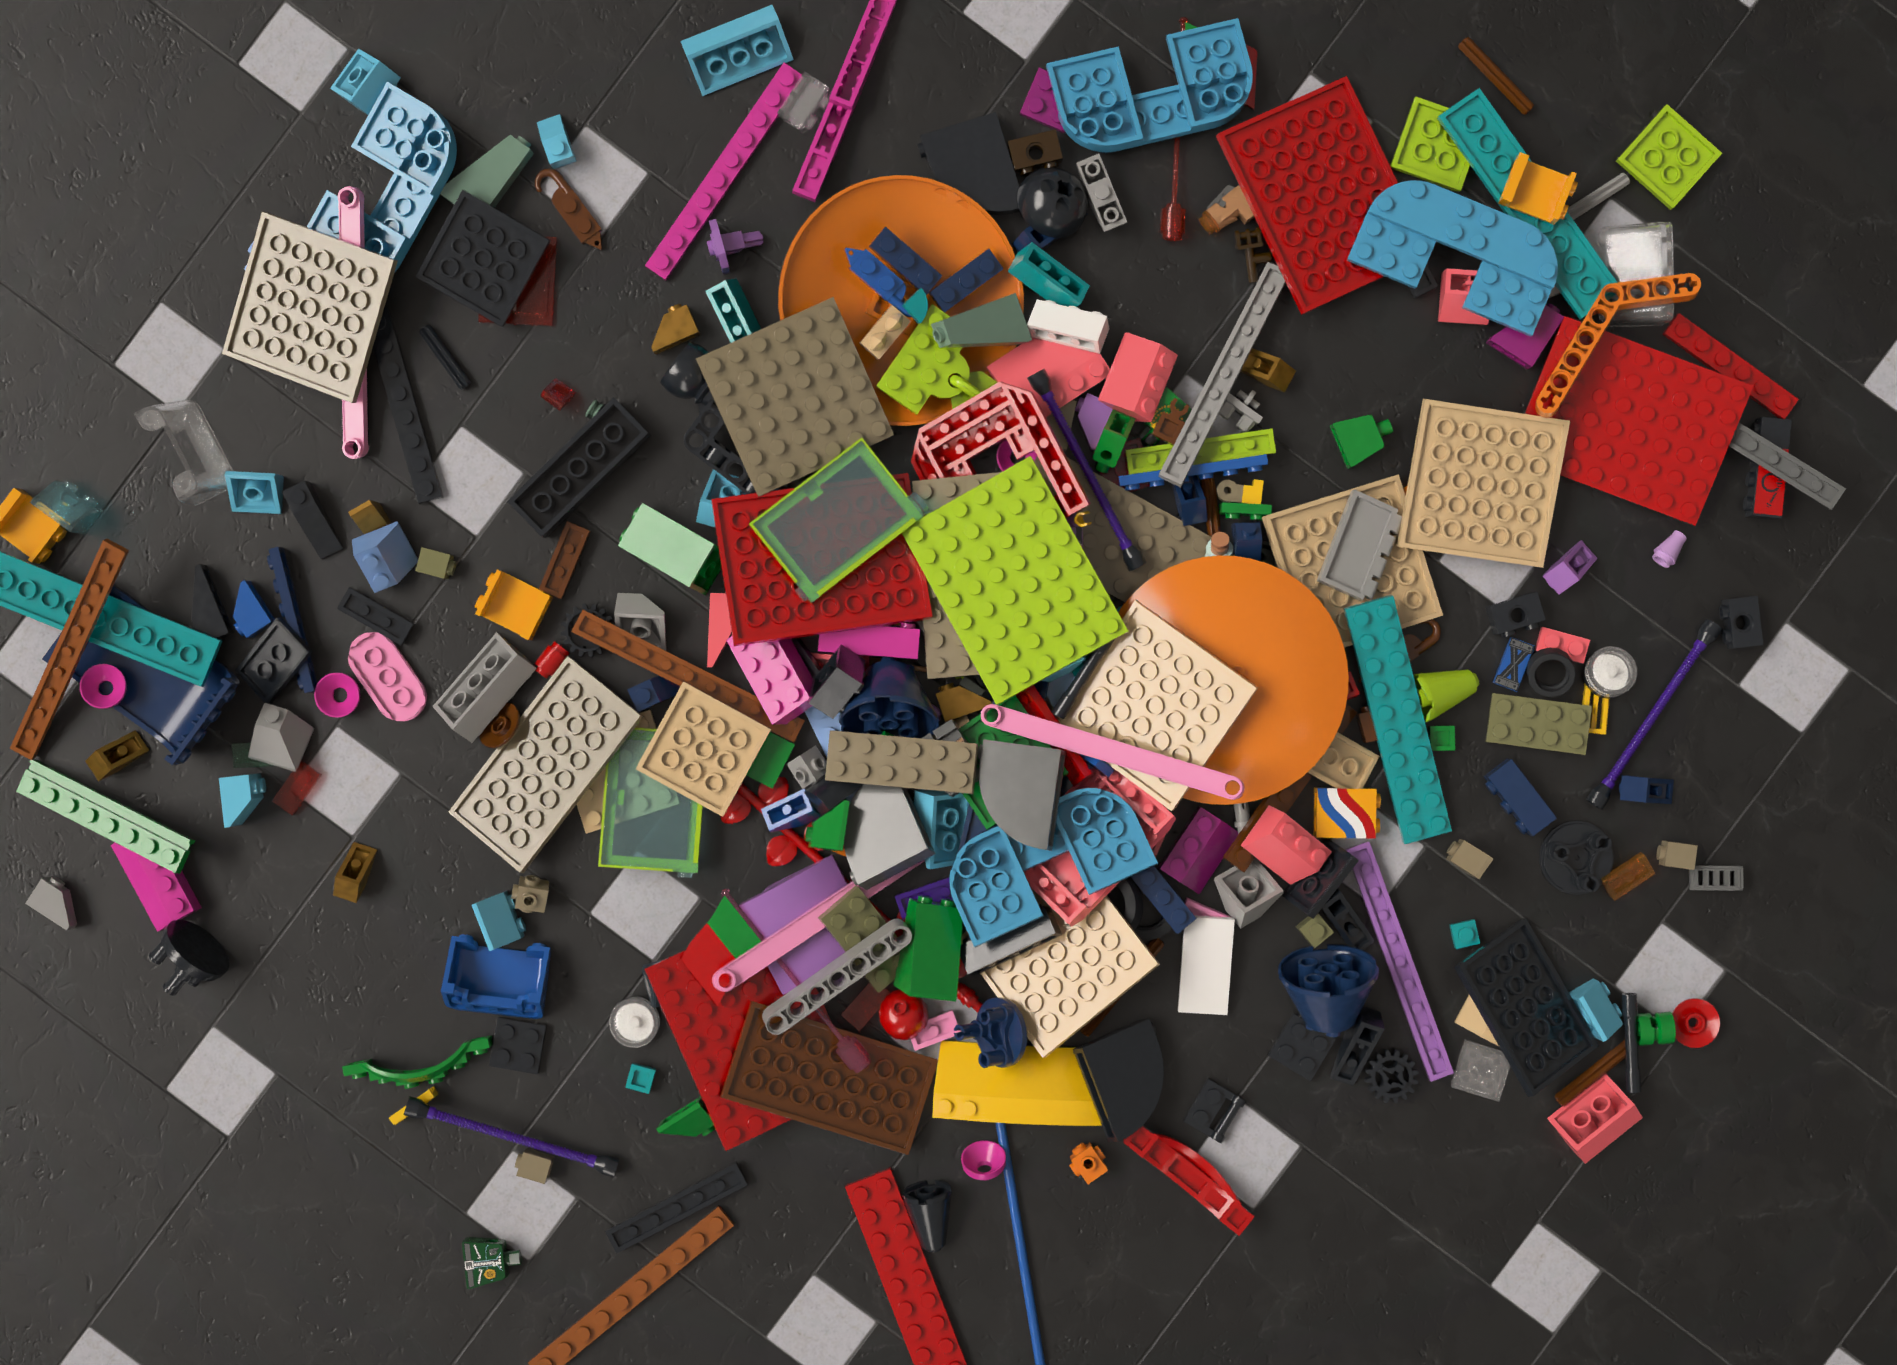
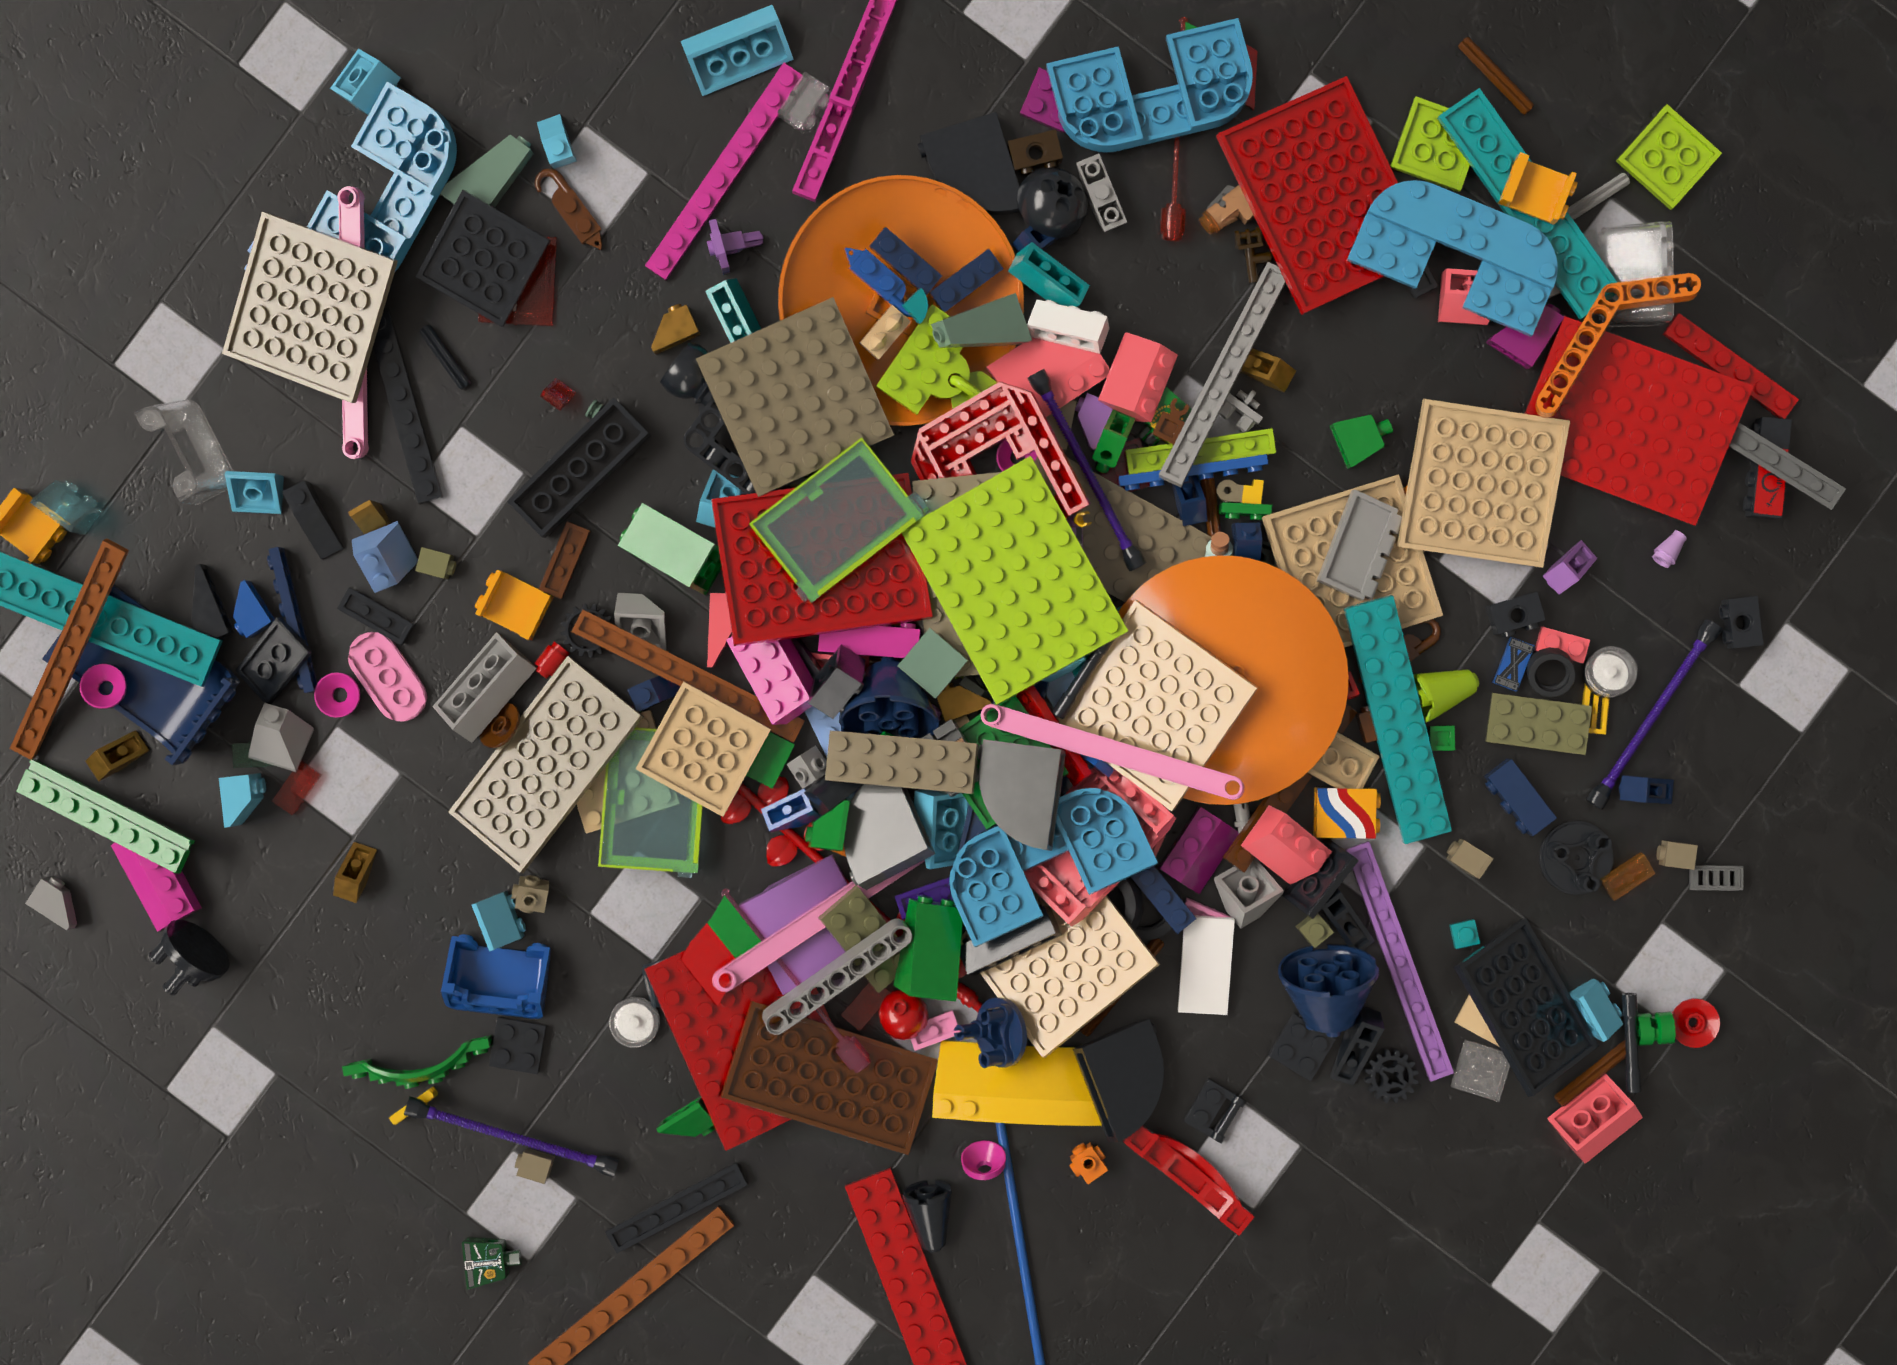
teal plate [625,1063,656,1094] -> none
none -> sand green tile [898,628,968,699]

